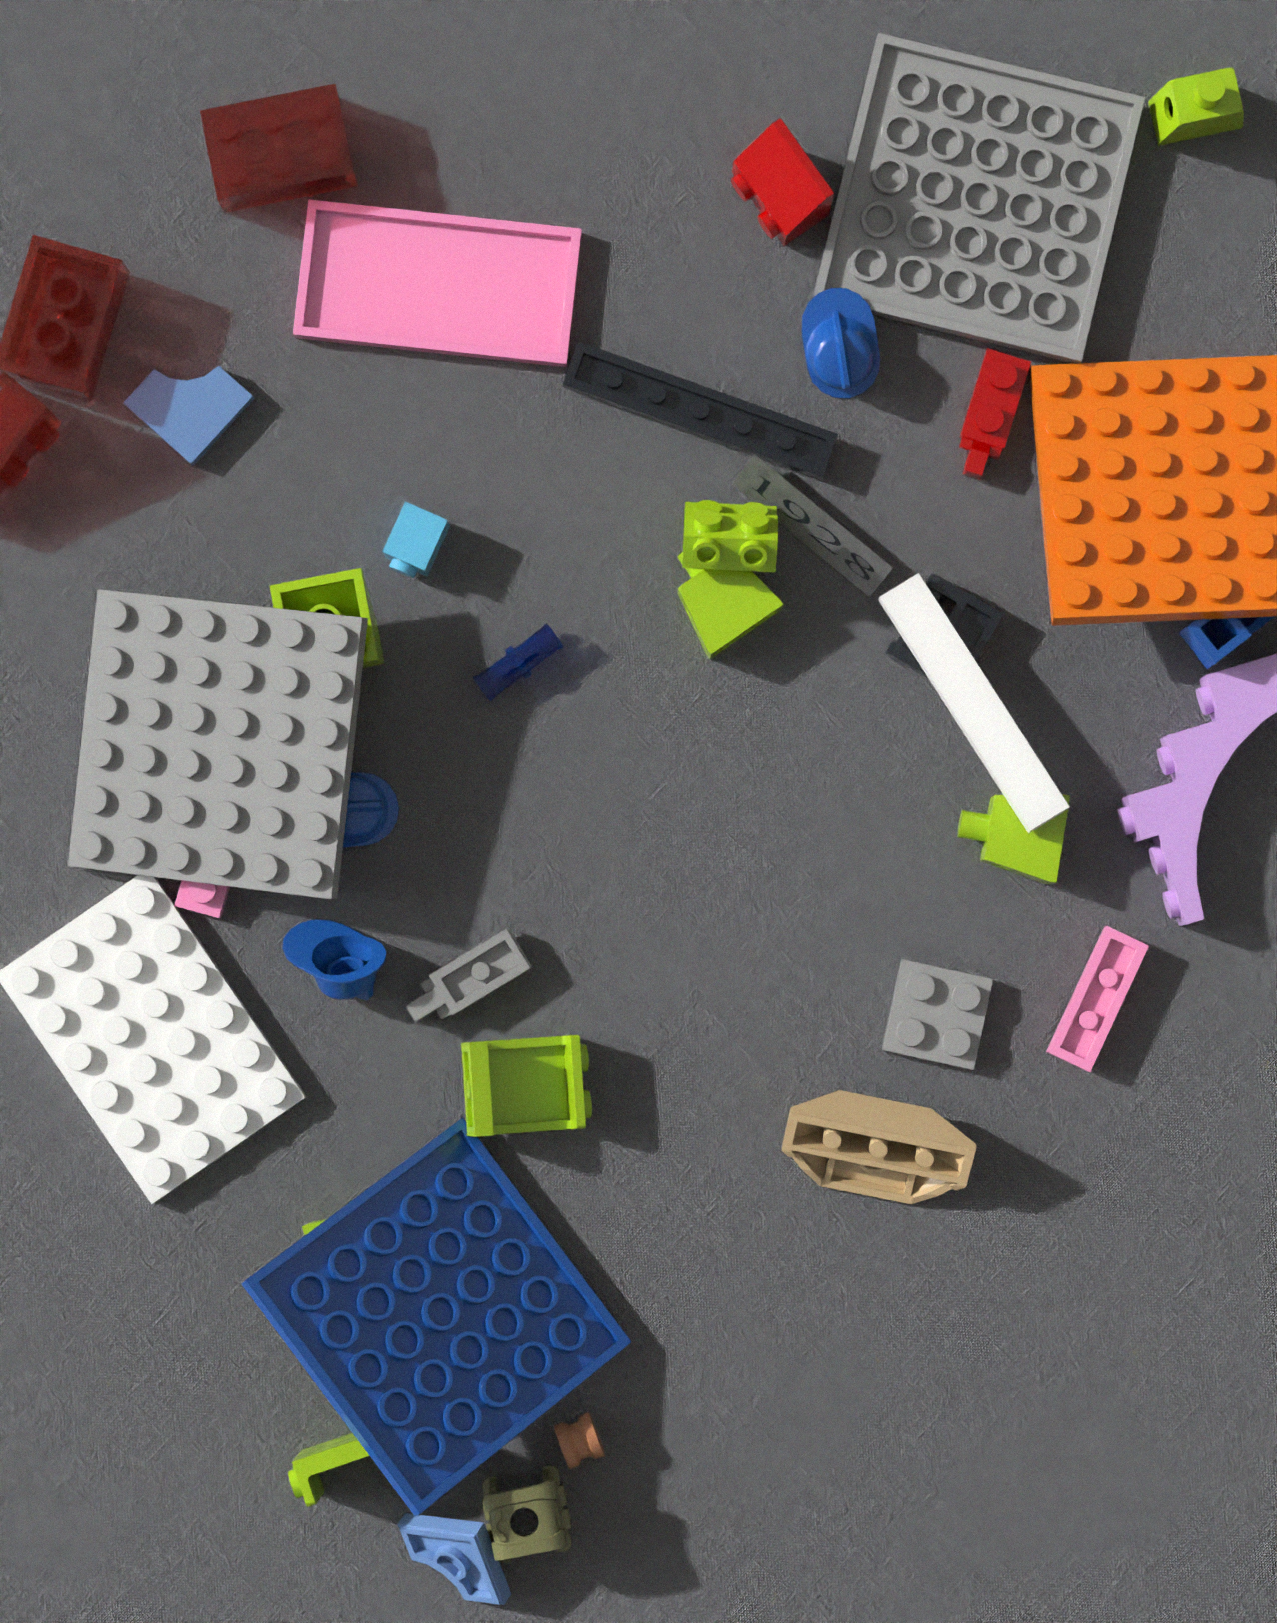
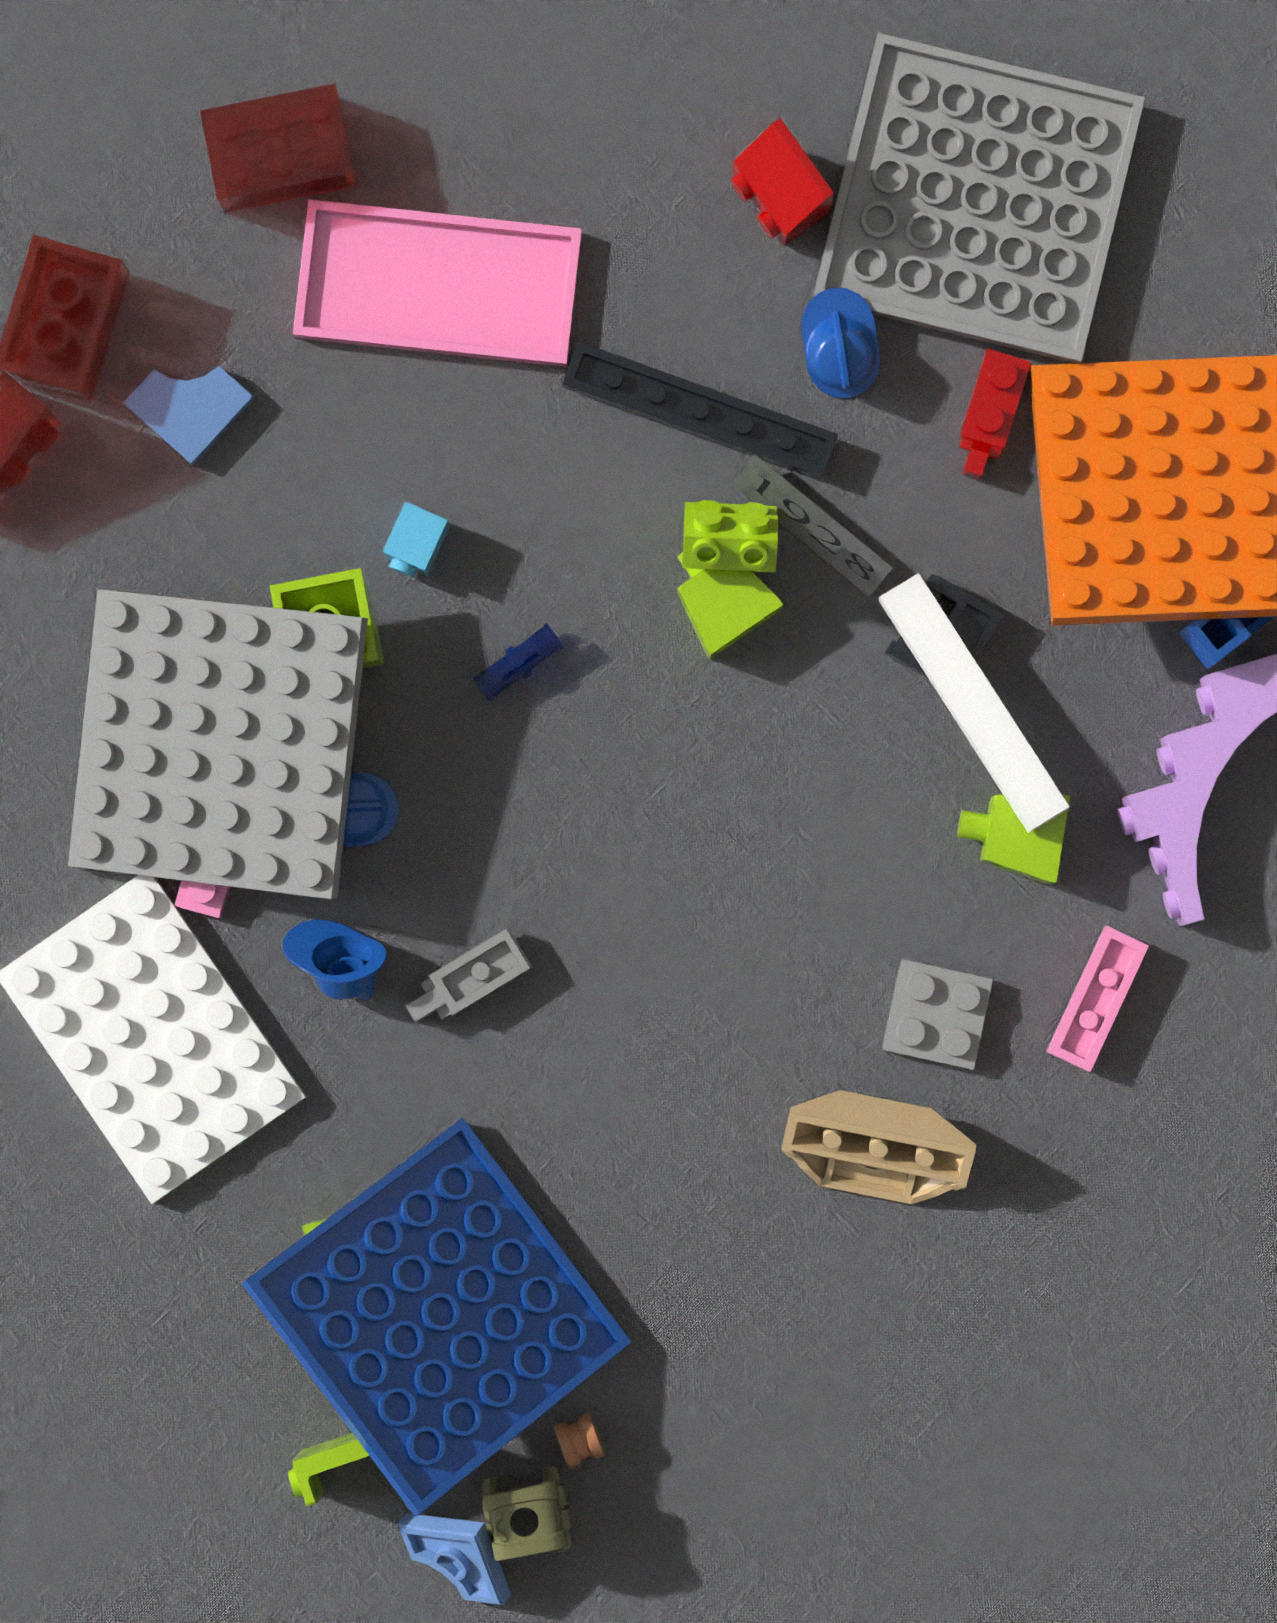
lime panel [461,1035,592,1137] -> none
lime torso [1148,67,1244,146] -> none

